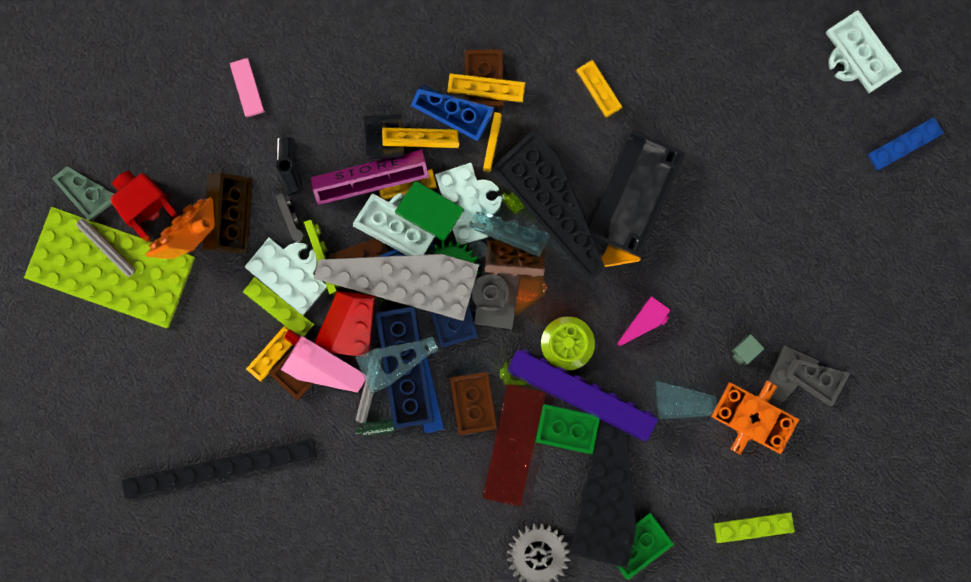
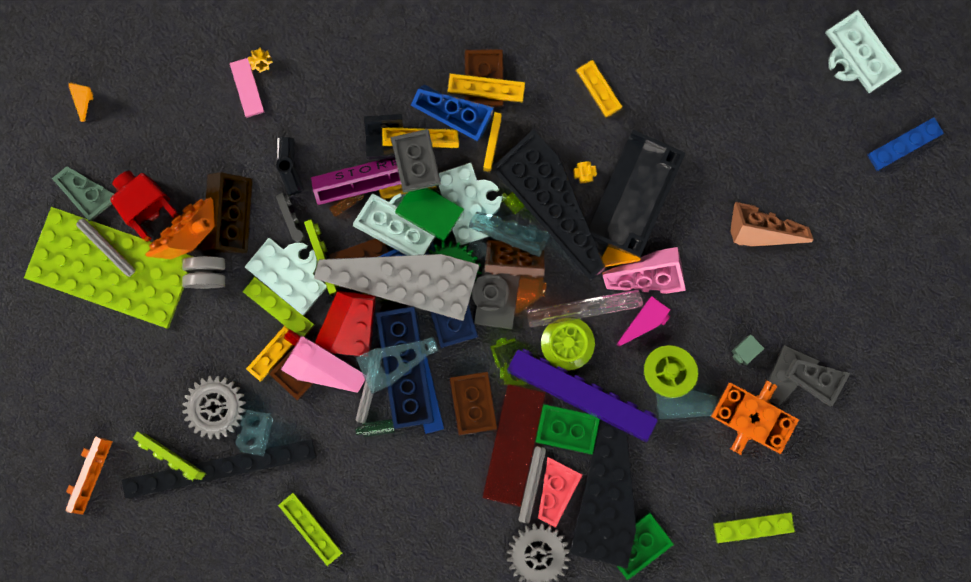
none -> orange hinge [66,437,112,514]
none -> light orange piece [69,83,93,122]
none -> lime plate [133,432,206,481]
none -> light grey wheel [182,256,225,289]
none -> light grey gear [182,376,246,439]
none -> clear light blue brick [236,410,273,456]
none -> yellow gear [248,48,273,73]
none -> lime plate [278,493,343,566]
none -> clear orange axle [330,194,365,216]
none -> dark grey tile [391,129,441,193]
none -> clear neon green bracket [490,337,516,368]
none -> light grey axle [519,447,546,523]
none -> clear tile [526,289,643,327]
none -> coral wing [538,457,583,527]
none -> yellow gear [573,162,597,183]
none -> bright pink wedge [603,247,686,294]
none -> lime wheel [644,345,698,398]
none -> nougat wedge [730,202,814,246]

